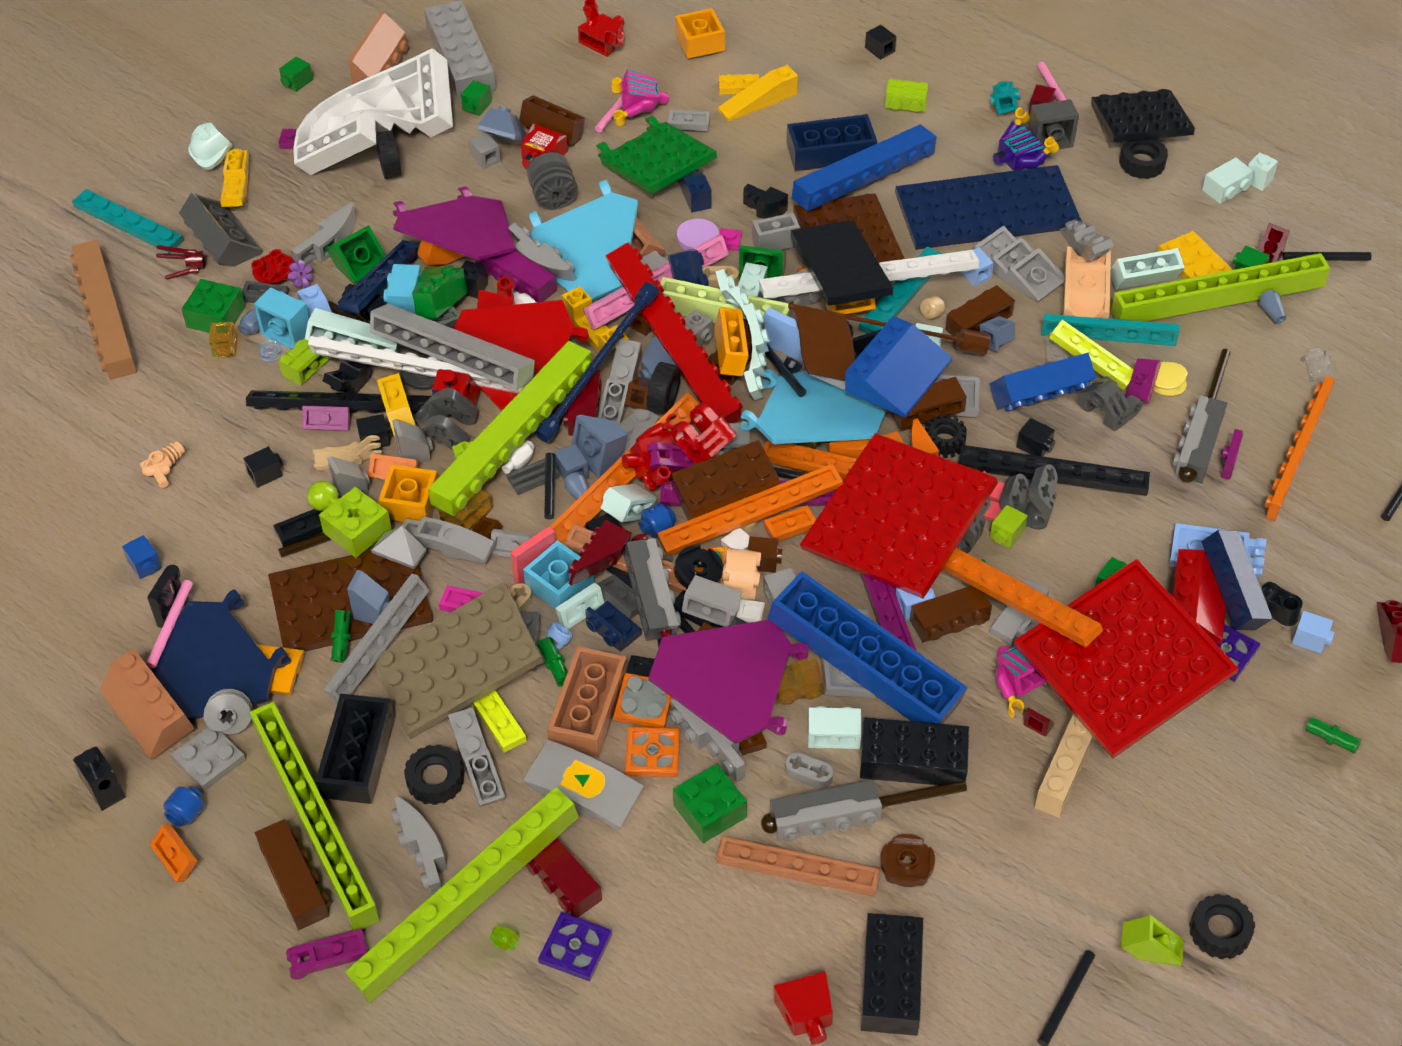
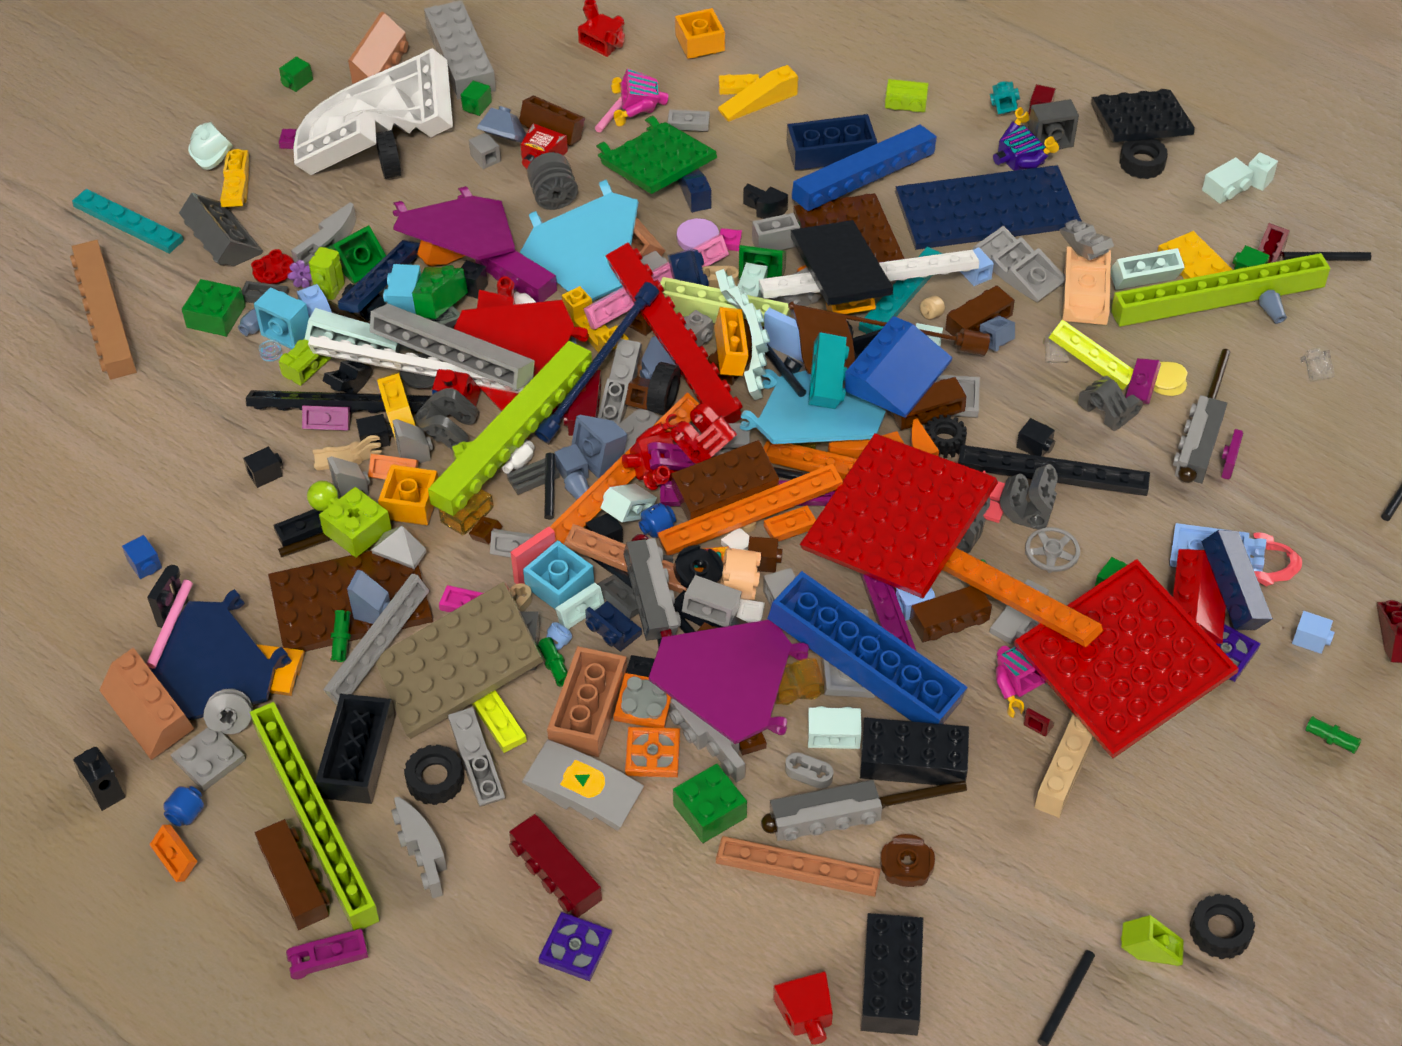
light nougat piece [140,441,185,488] -> none
dark red plant [156,245,205,280] -> none
clear yellow brick [209,322,237,358] -> none
lime brick [345,787,579,1003] -> none
light grey slope [402,516,495,564] -> none
clear neon green tile [489,926,519,950] -> none
light grey slope [508,222,577,281] -> none
dark red slope [568,520,632,586] -> none
black brick [865,24,896,60] -> none
blue brick [989,352,1096,412] -> none
lime brick [990,505,1028,549] -> none
bright pink bar [1037,62,1066,101] -> none
teal plate [1041,314,1180,346] -> none
black piece [1262,582,1303,626] -> none
orange plate [1265,376,1335,521] -> none
none -> lime brick [309,247,345,300]
none -> teal brick [808,332,849,409]
none -> light grey wheel [1025,527,1080,573]
none -> coral helmet [1253,532,1302,586]

